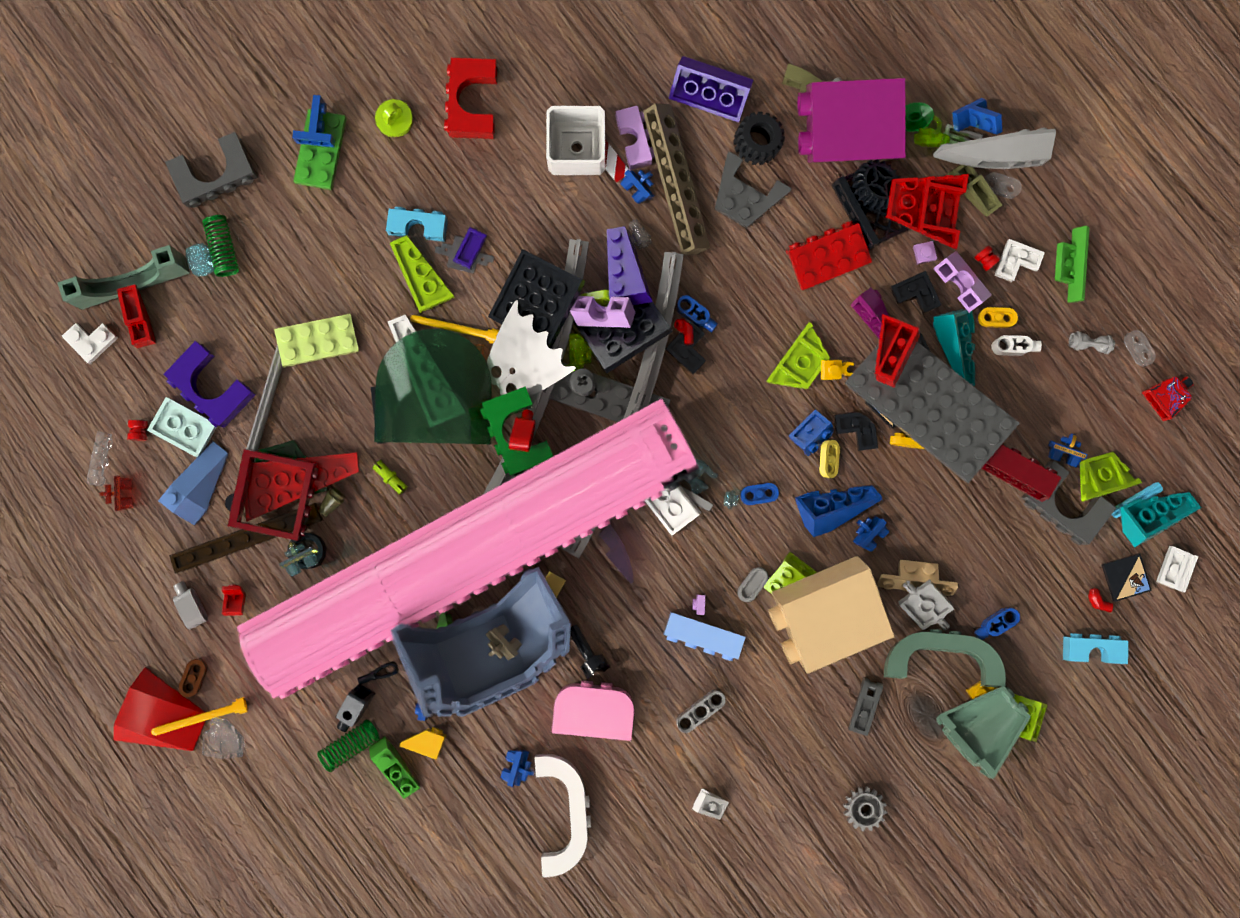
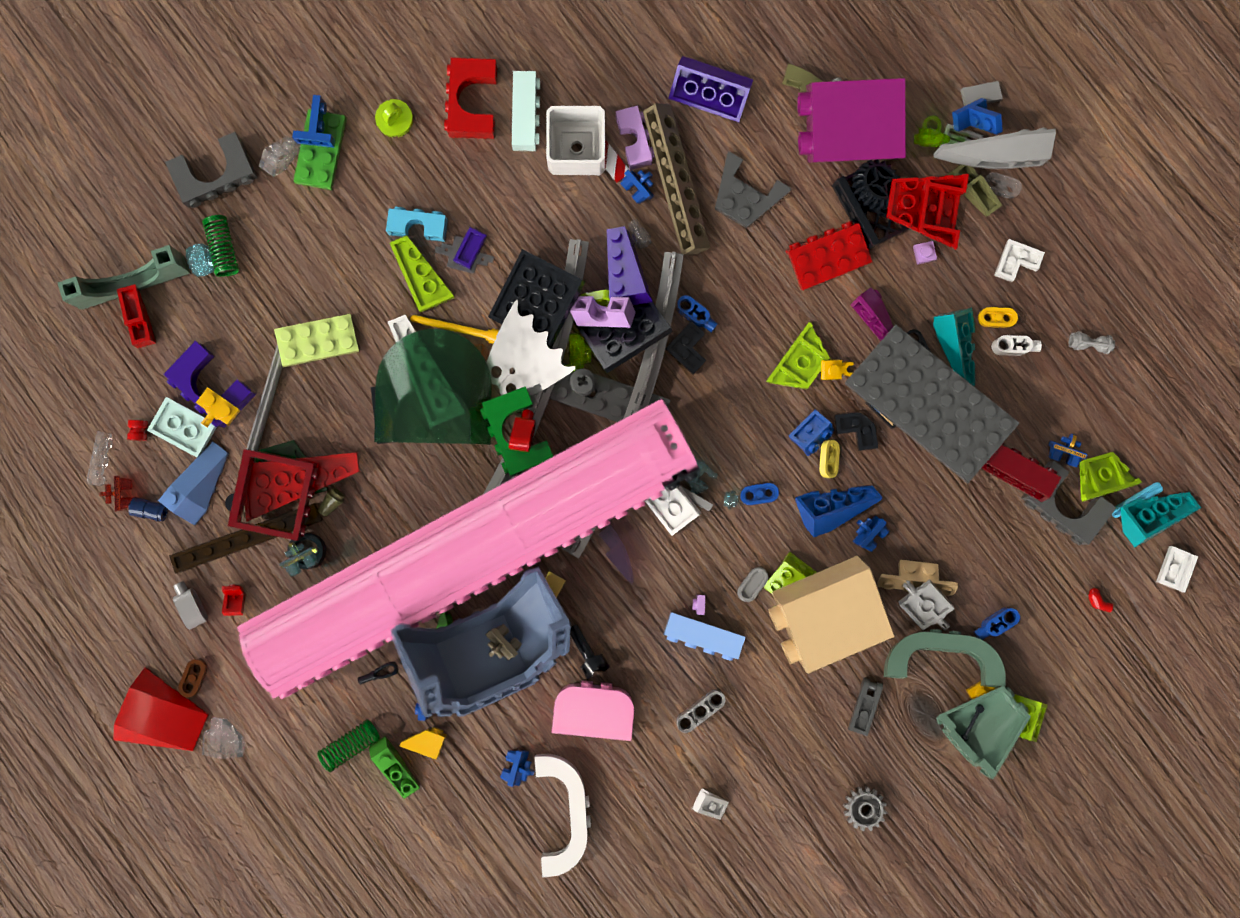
white plate [62,323,118,364] -> none
yellow piece [152,697,248,736] -> none
black torso [336,684,376,732] -> none
lime pin [372,460,408,495] -> none
red arm [674,319,694,345] -> none
black tyre [733,112,785,165] -> none
red wedge [875,314,920,388] -> none
yellow plate [889,433,924,449] -> none
black plate [890,271,942,314] -> none
green dish [905,102,934,132] -> none
lavender arch [933,251,992,313] -> none
red wheel [974,245,1001,271] -> none
bright green bracket [1055,226,1089,303] -> none
medium azure arch [1063,633,1128,664] -> none
tile [1101,554,1152,602] -> none
clear plate [1124,330,1156,366] -> none
red torso [1141,376,1193,421] -> none
none -> dark blue piece [128,497,168,522]
none -> yellow plate [196,387,241,428]
none -> clear slope [259,136,301,177]
none -> light aqua brick [512,71,540,151]
none -> light grey tile [960,81,1003,106]
none -> black hinge [961,704,984,742]

